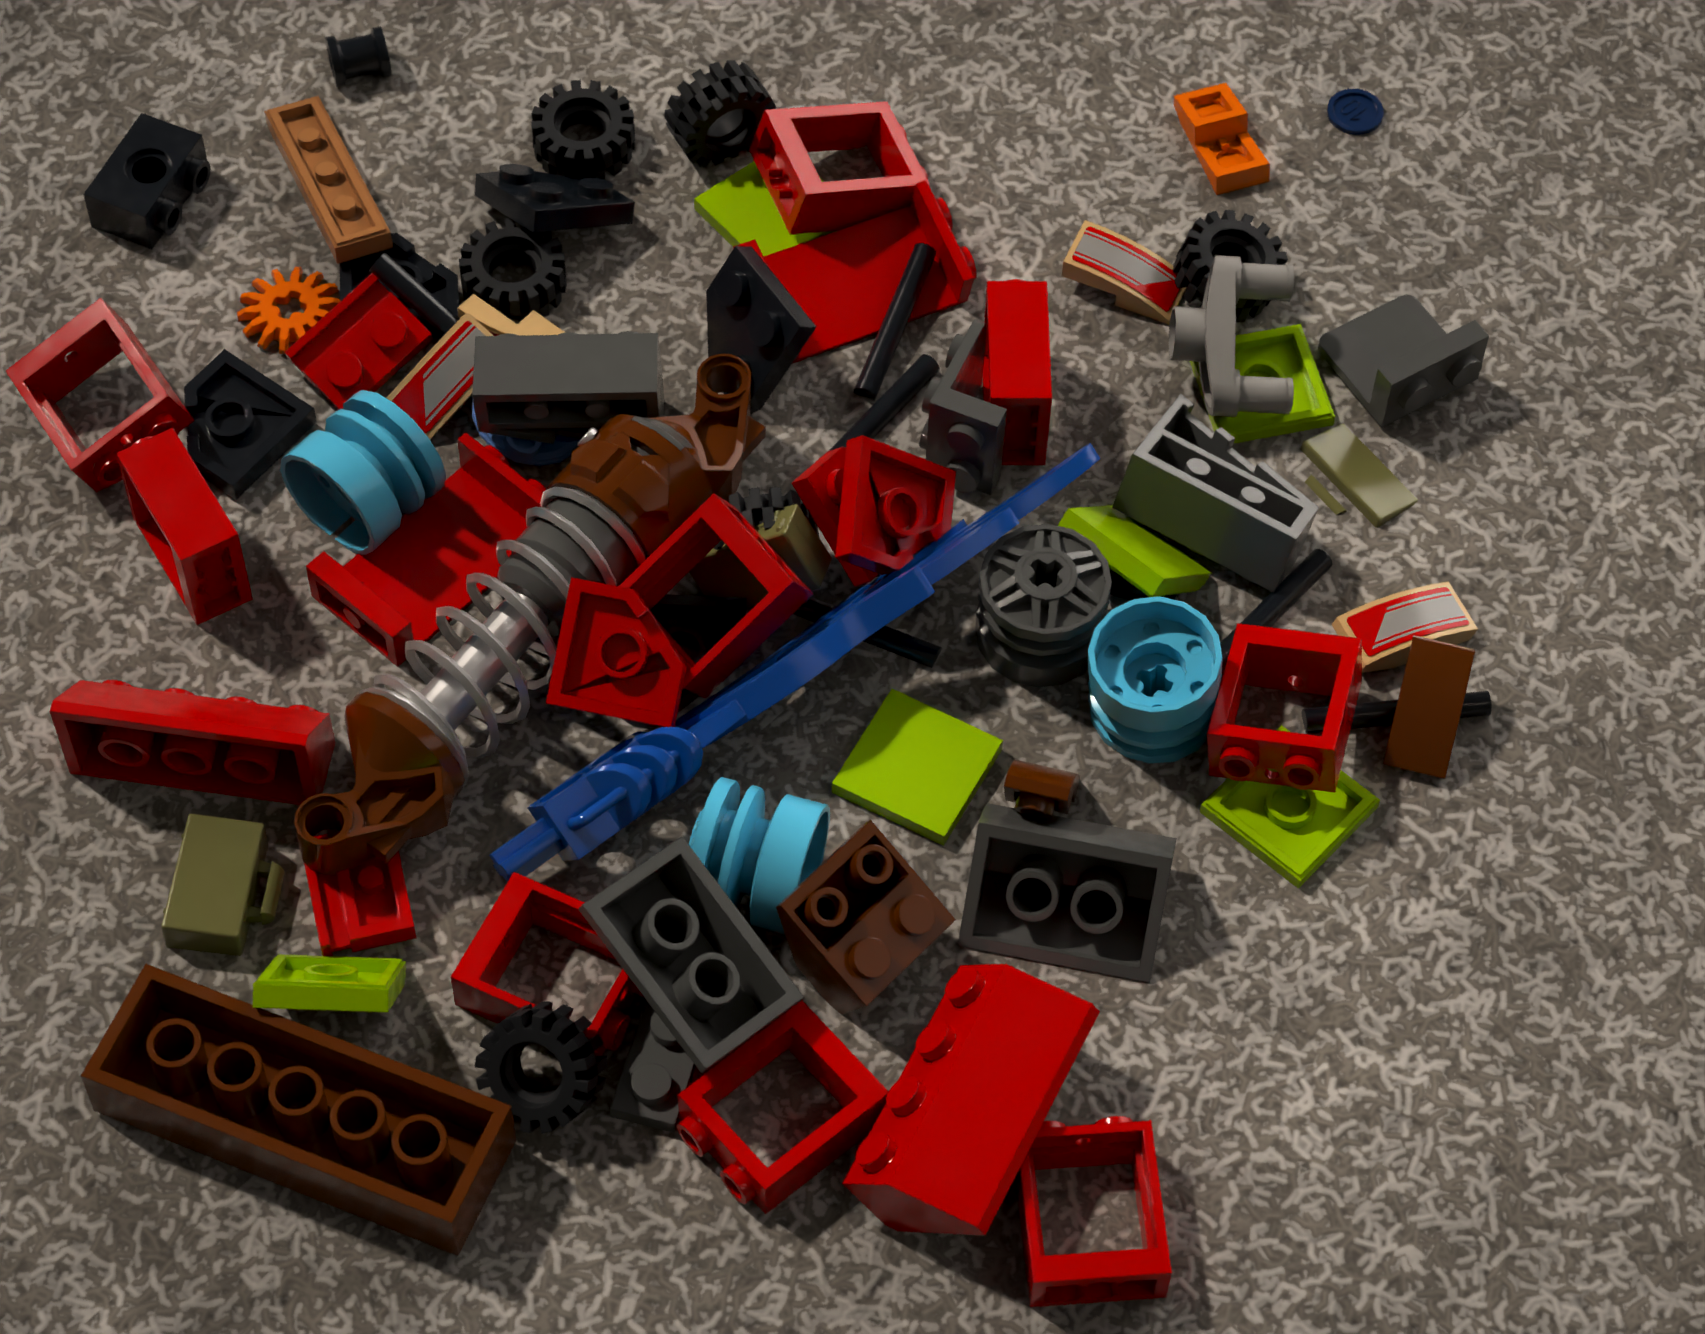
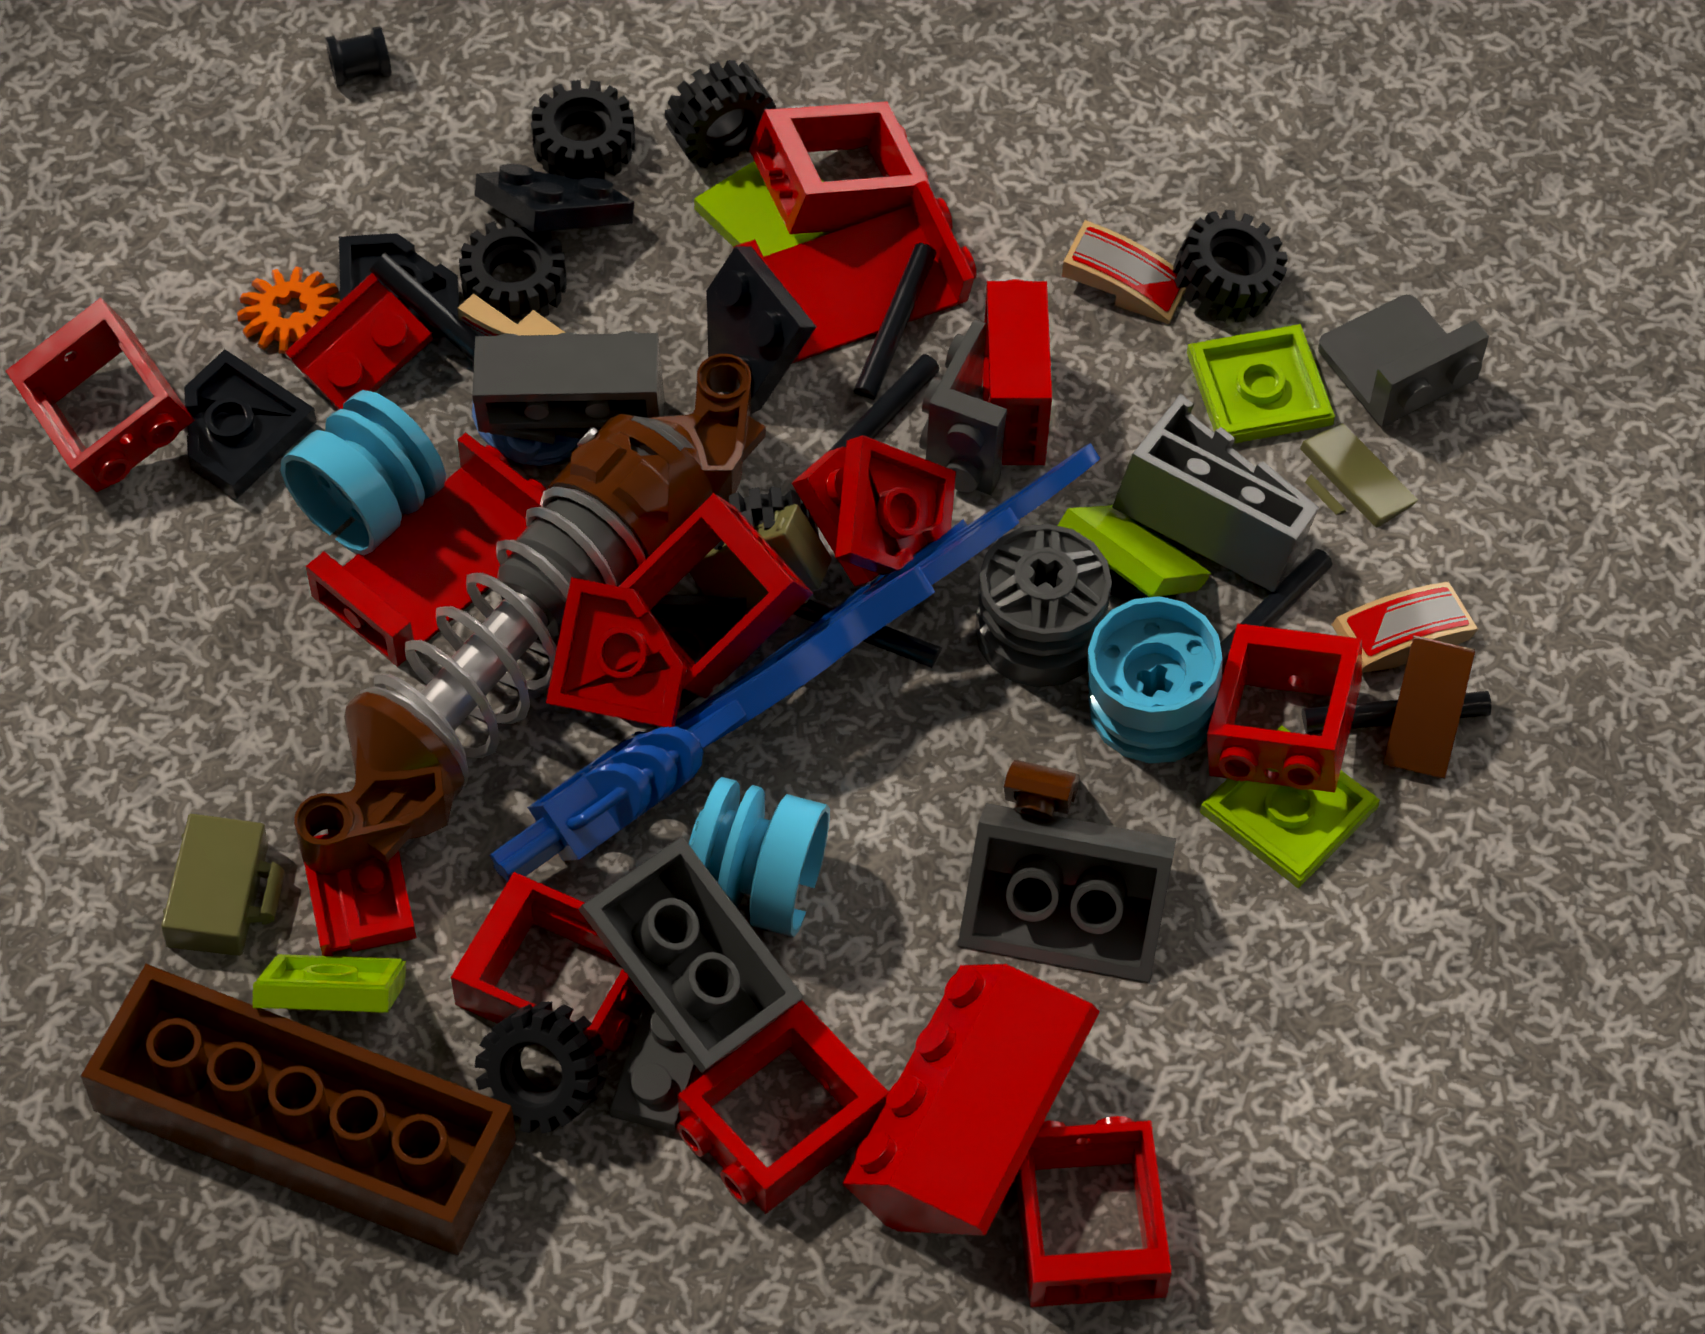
red slope [50,680,336,805] -> none
black brick [83,113,211,250] -> none
red window [116,428,253,625] -> none
medium nougat tile [264,96,393,264] -> none
slope [387,312,493,440] -> none
reddish brown slope [776,820,956,1015] -> none
lime tile [831,689,1003,846] -> none
light grey connector [1168,255,1294,417] -> none
orange slope [1174,83,1270,195] -> none
dark blue piece [1327,89,1384,135] -> none

